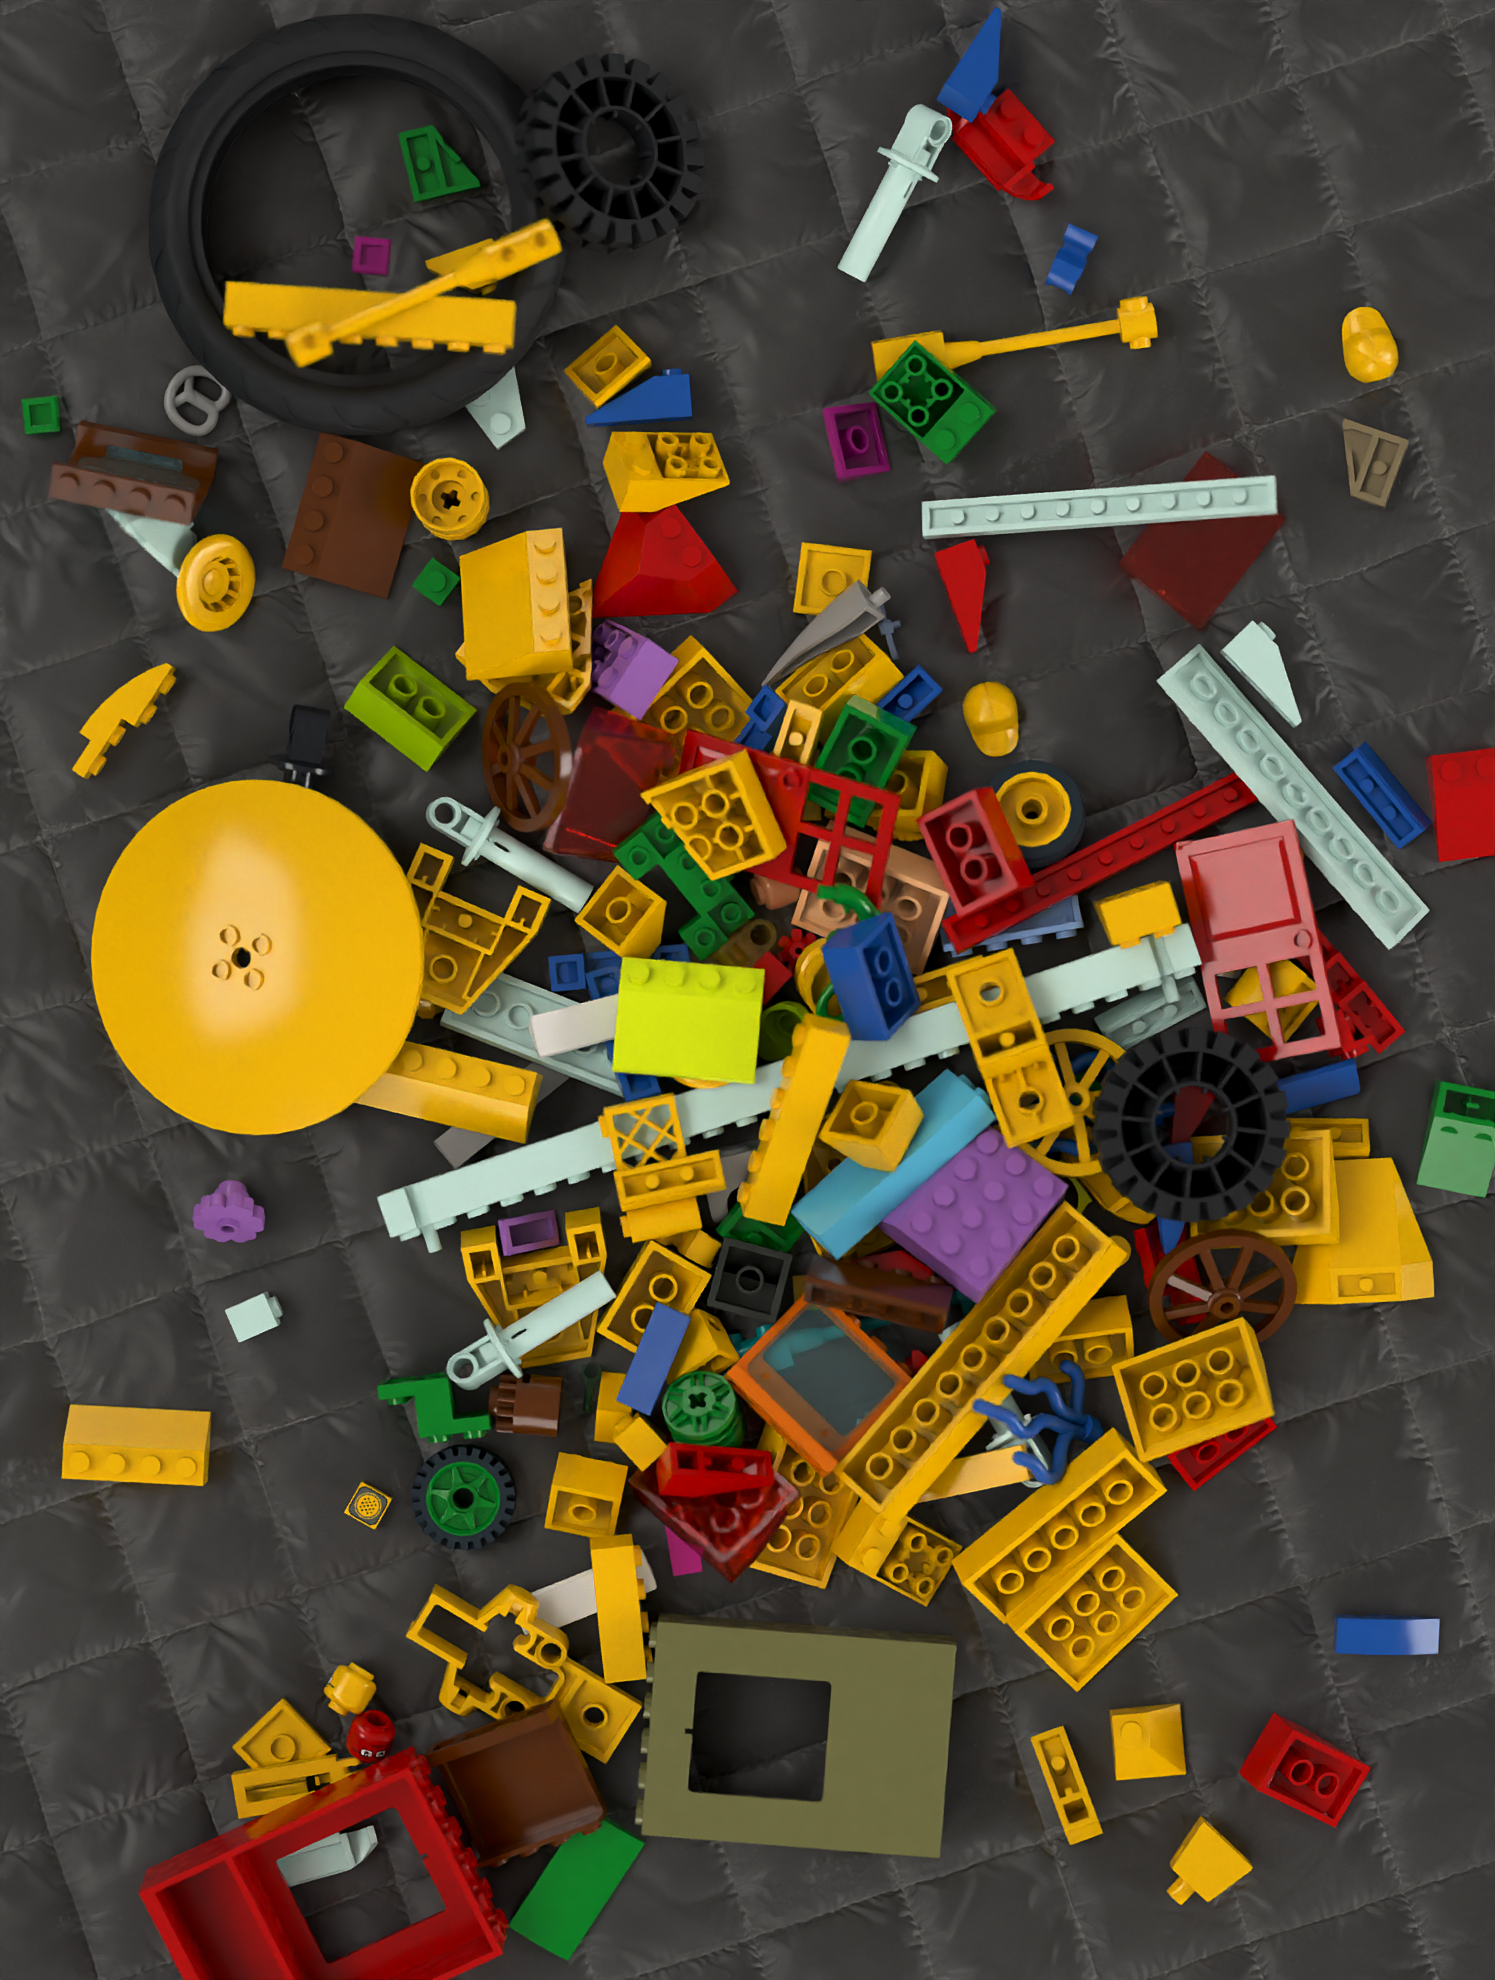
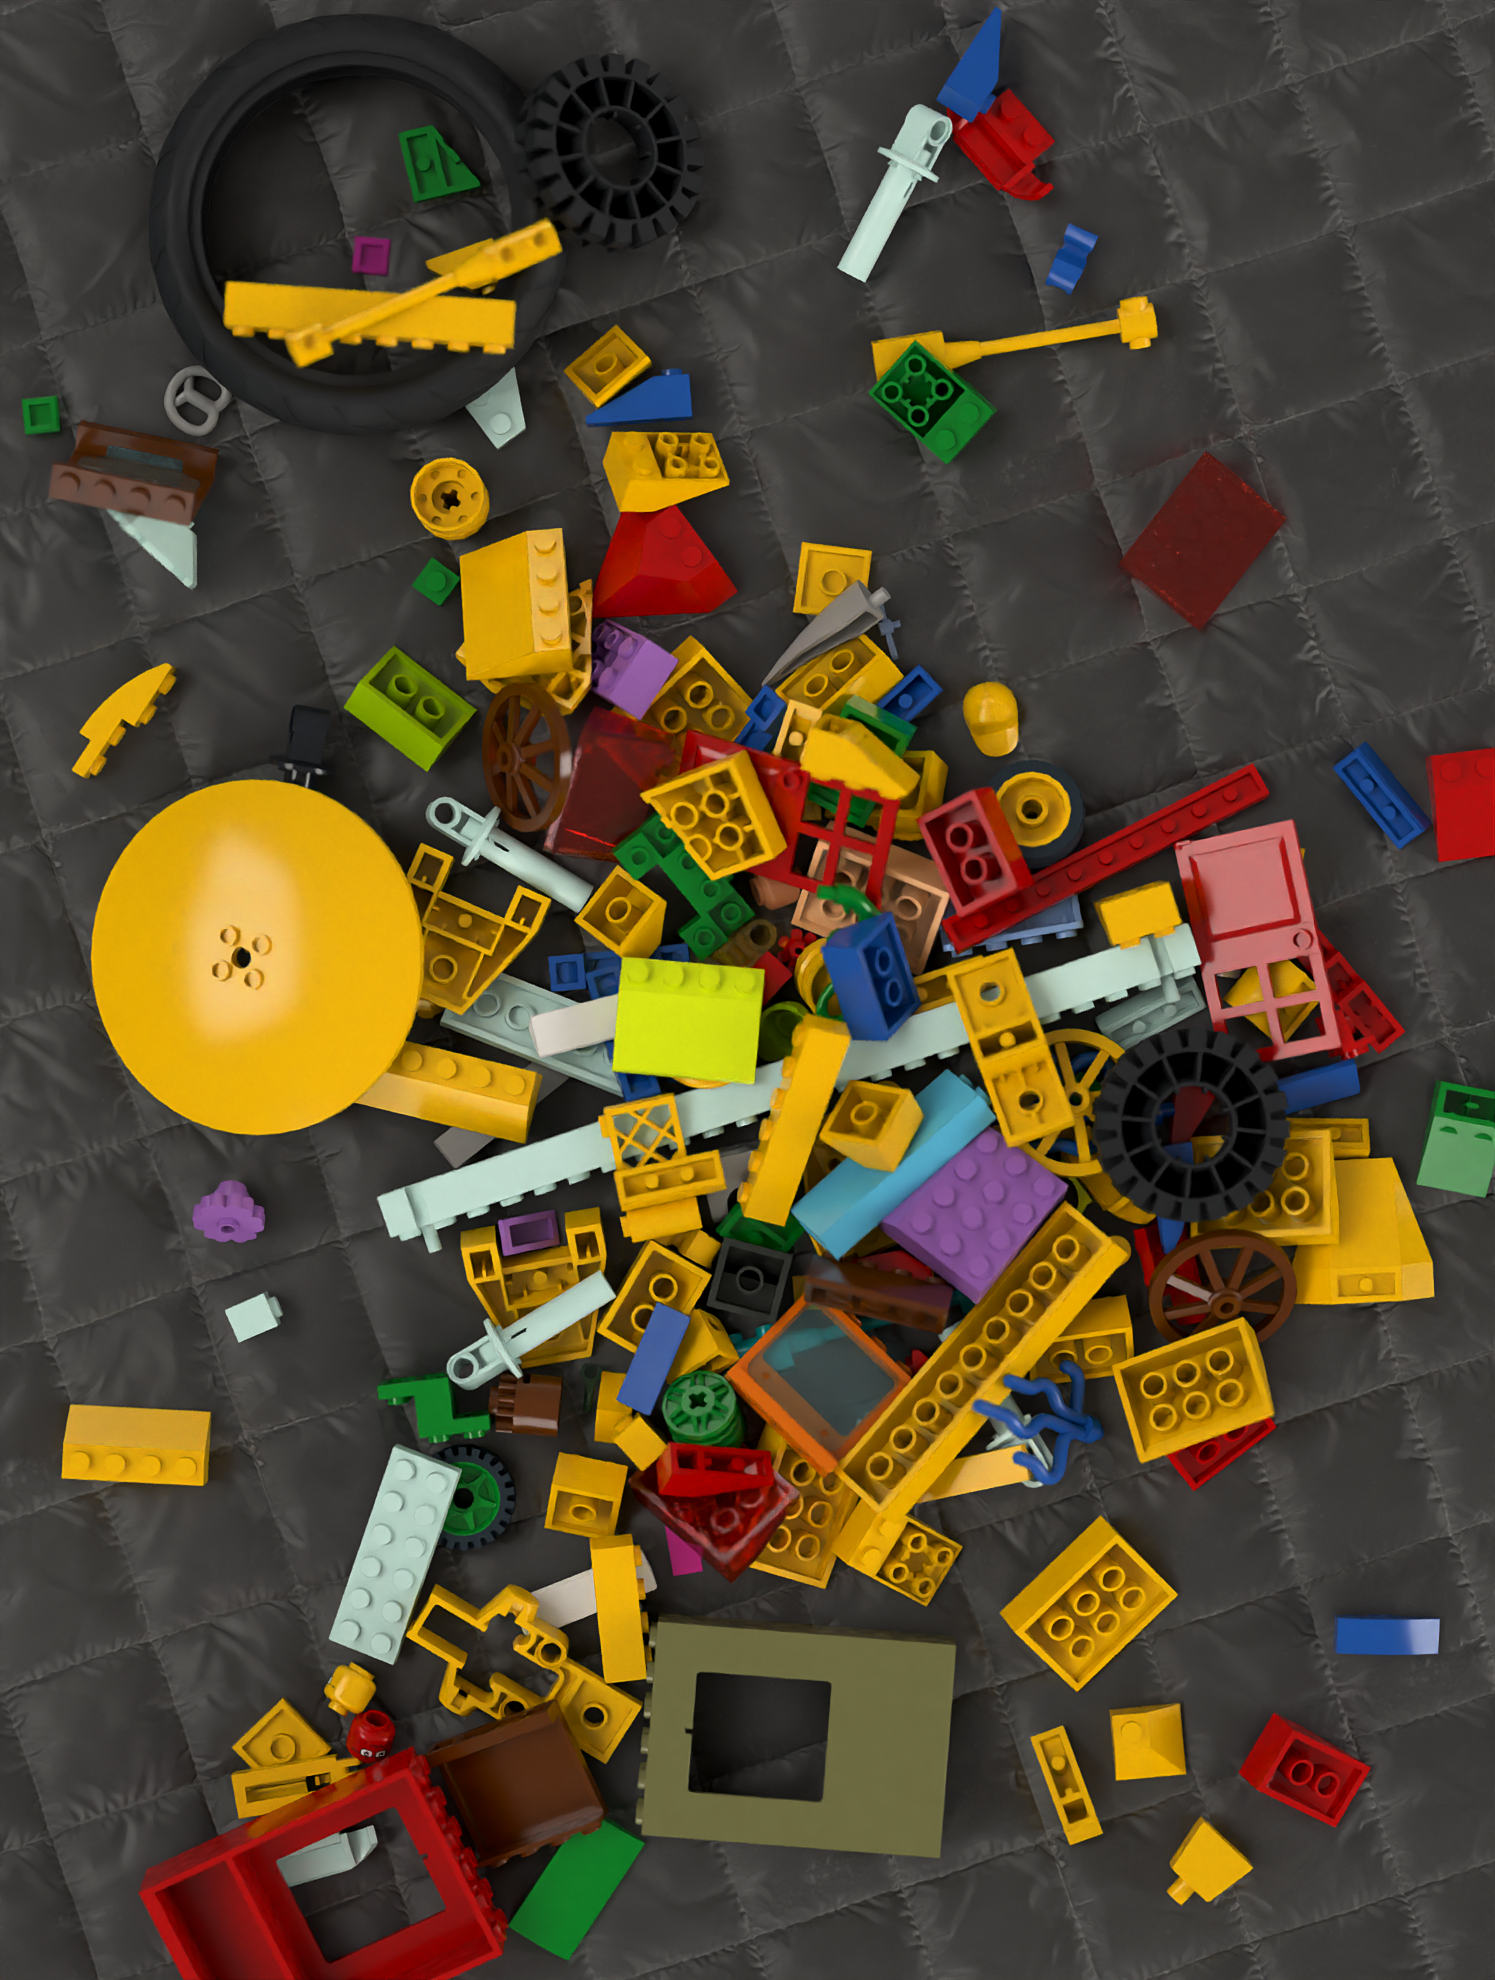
yellow wheel [176,534,255,632] -> none
reddish brown slope [282,432,426,600] -> none
tile [344,1481,393,1530] -> none
magenta slope [822,402,891,483] -> none
light aqua plate [922,476,1277,539] -> none
red slope [933,539,990,655] -> none
yellow brick [951,1427,1167,1625] -> none
light aqua plate [1157,644,1430,949] -> none
light aqua slope [1220,620,1301,728] -> none
yellow piece [1342,307,1399,383] -> none
dark tan wing [1342,418,1409,509] -> none
none -> light aqua plate [329,1444,462,1665]
none -> yellow slope [801,713,920,799]

